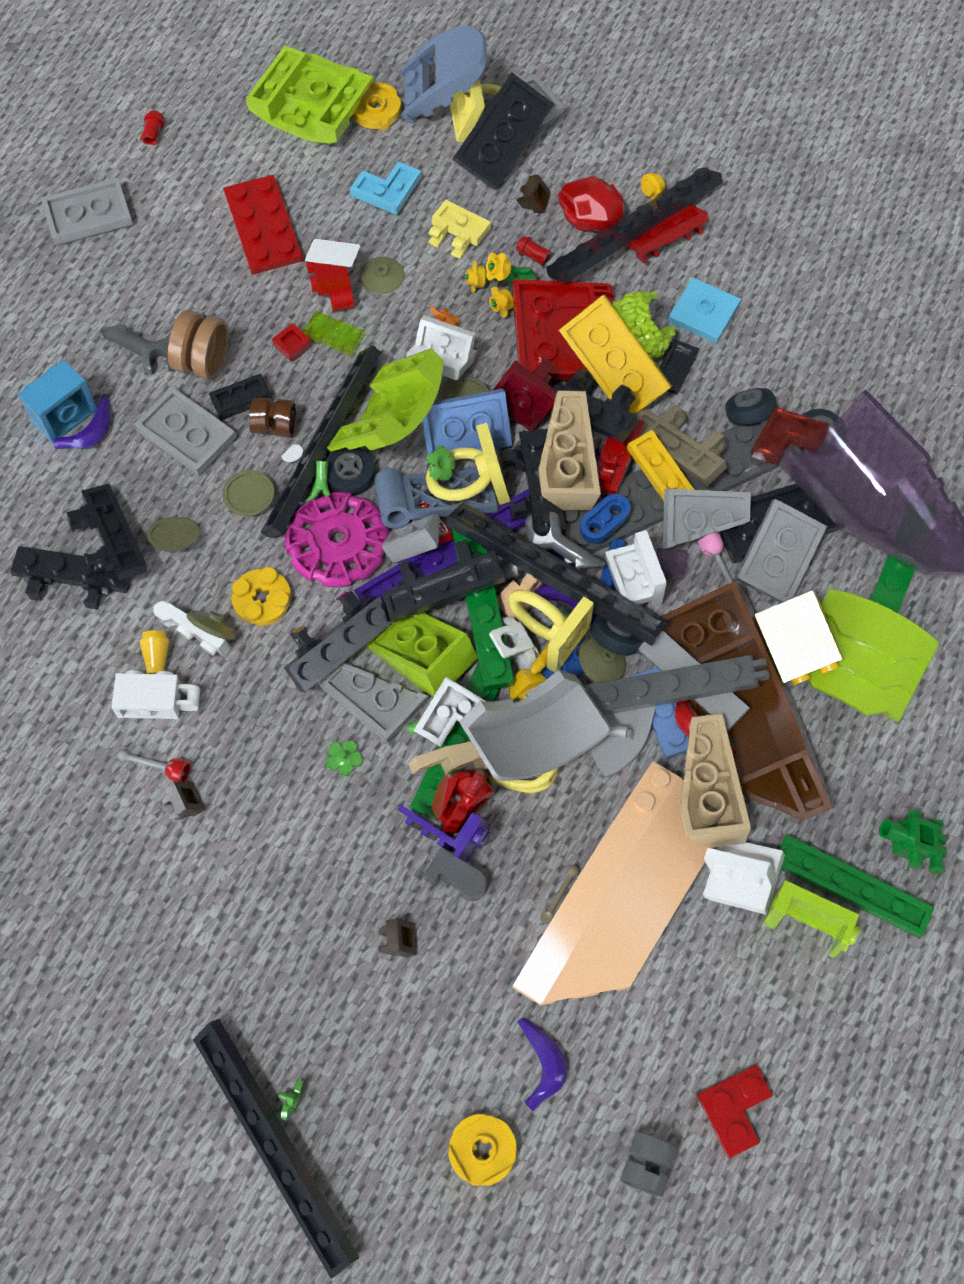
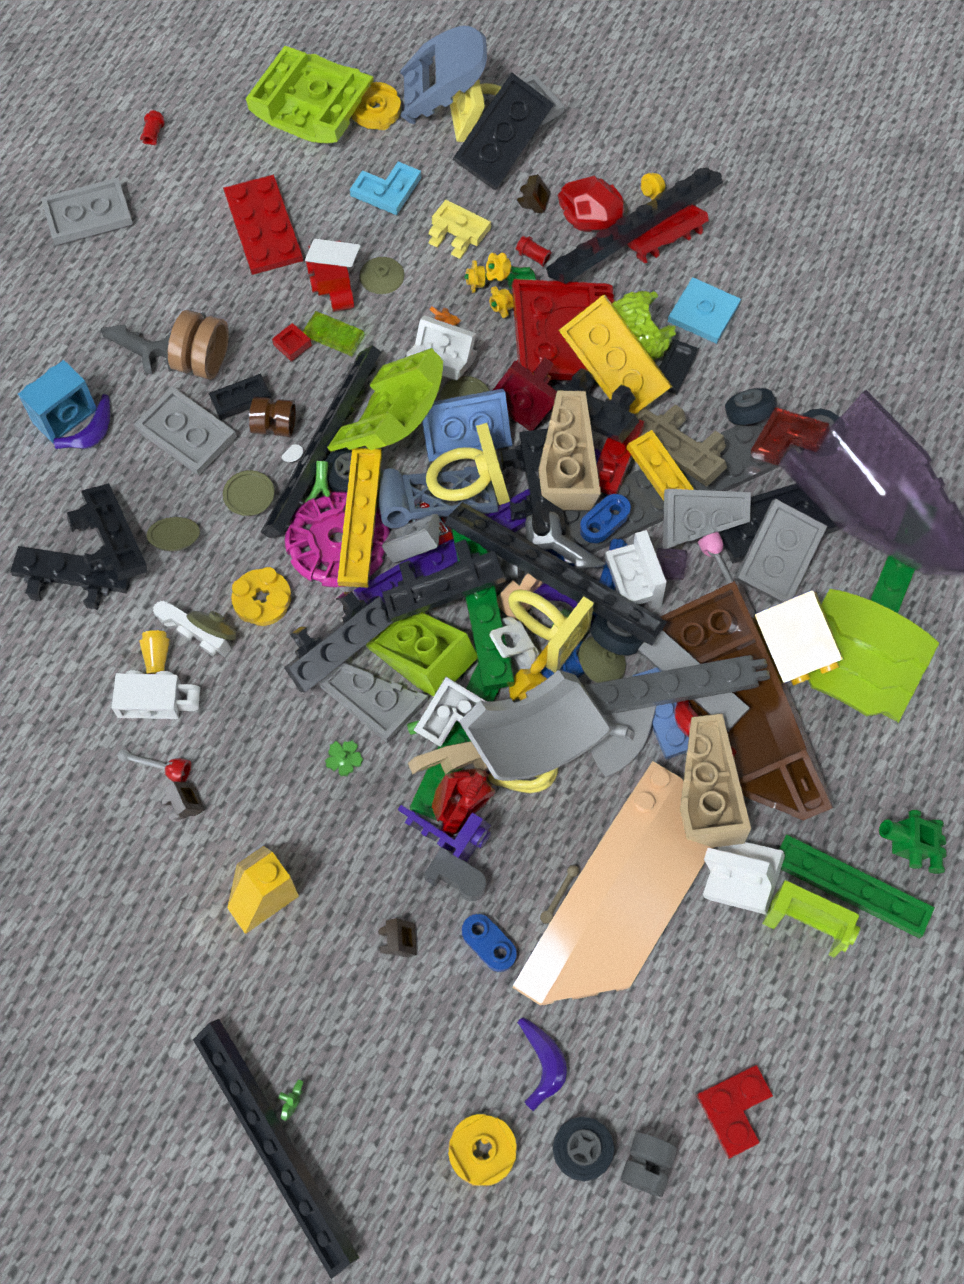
bright green plant [426,446,455,481] -> none
none -> yellow slope [227,846,299,934]
none -> yellow plate [337,448,382,588]
none -> blue plate [462,914,517,972]
none -> black wheel [552,1116,614,1182]

